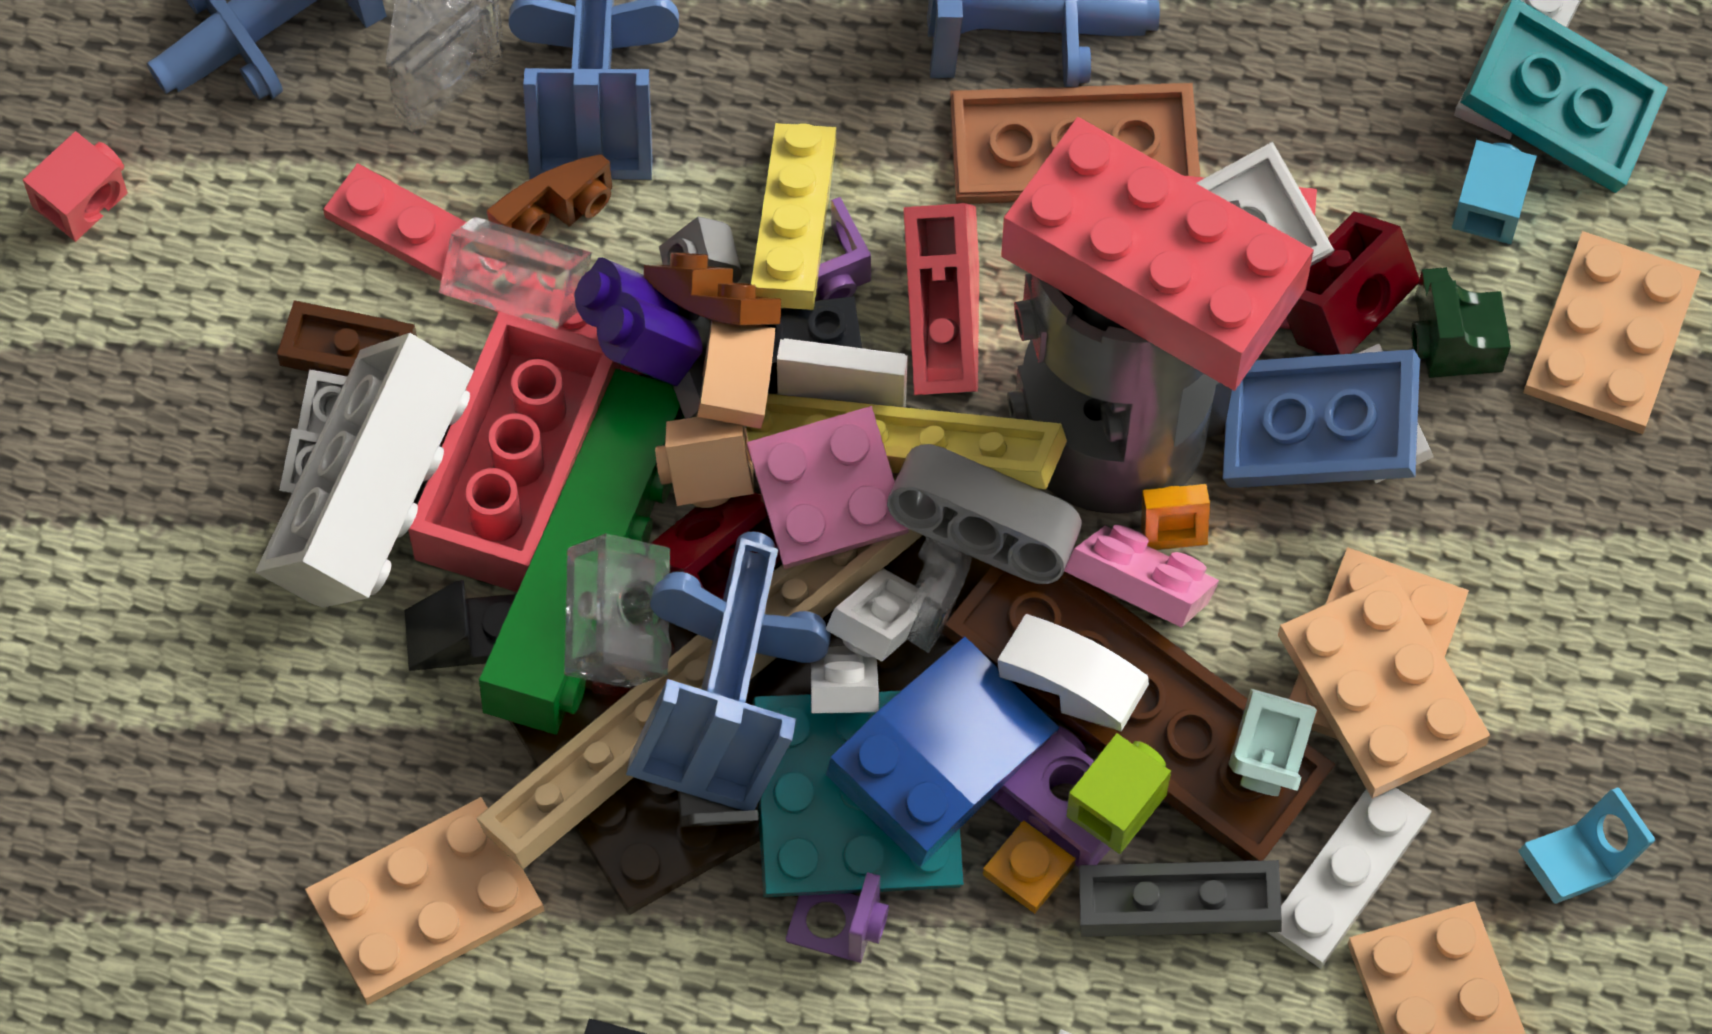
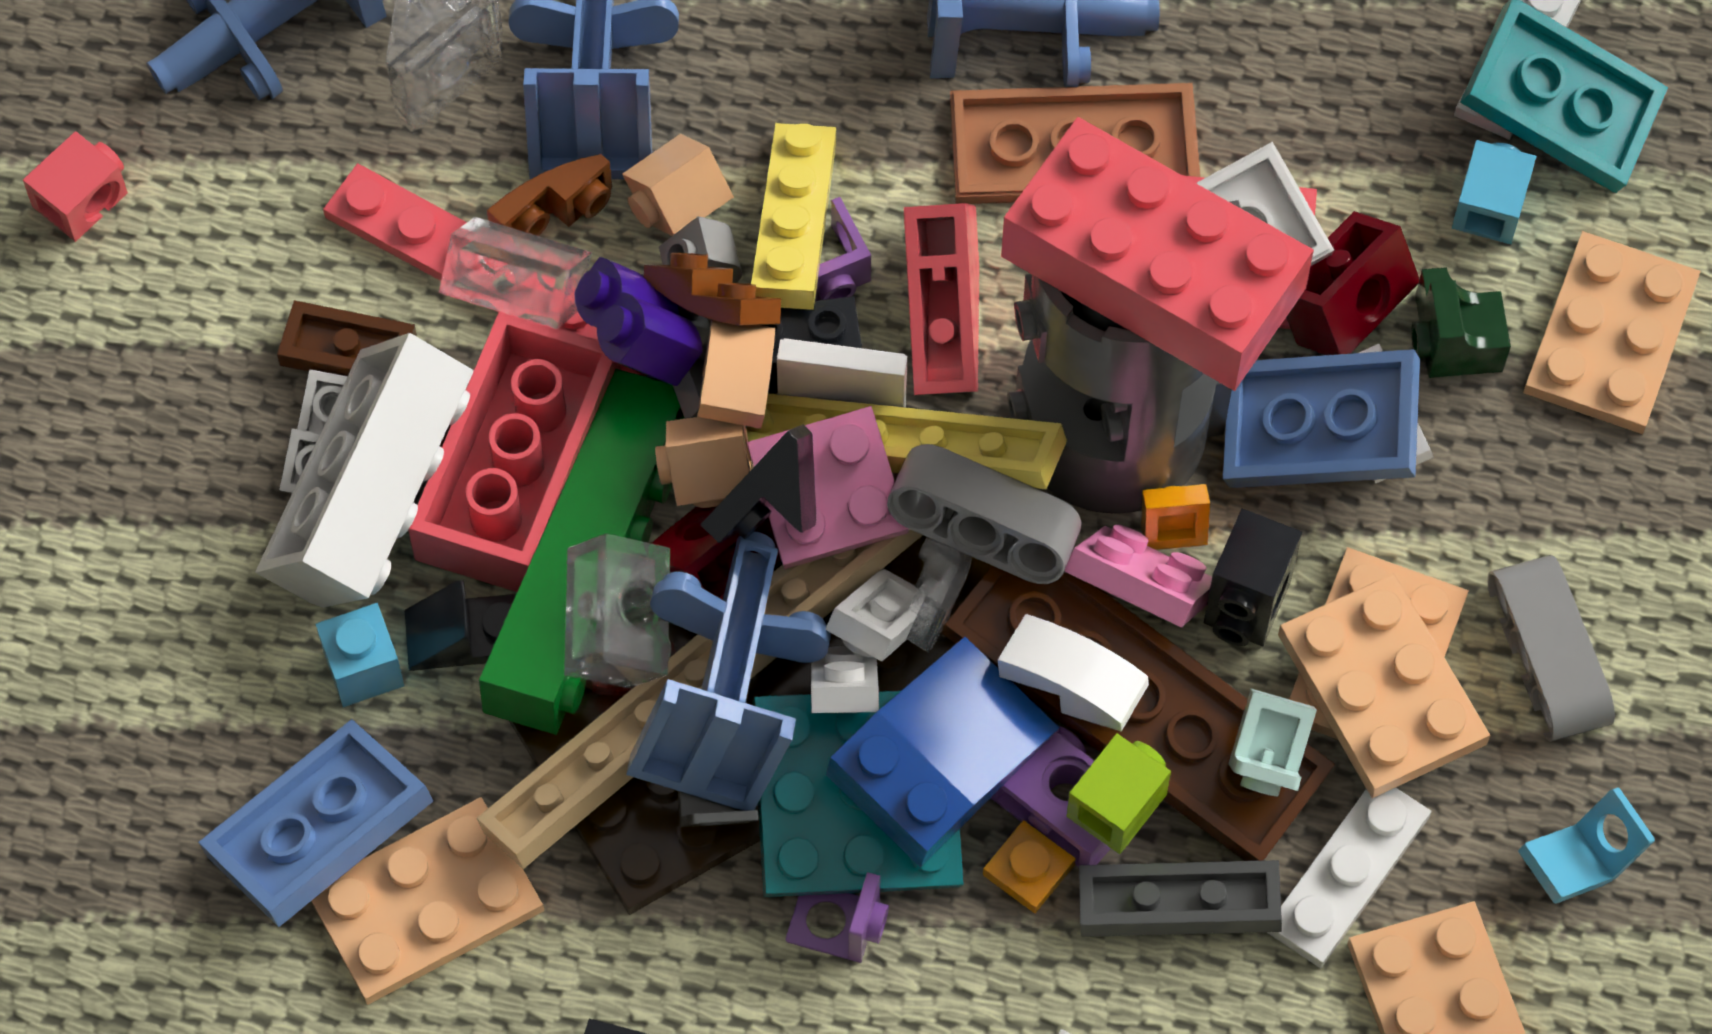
none -> medium blue plate [198,719,433,927]
none -> medium azure brick [315,602,404,707]
none -> light nougat brick [622,133,734,236]
none -> black slope [700,424,816,543]
none -> black brick [1203,508,1303,647]
none -> light grey beam [1487,555,1615,742]

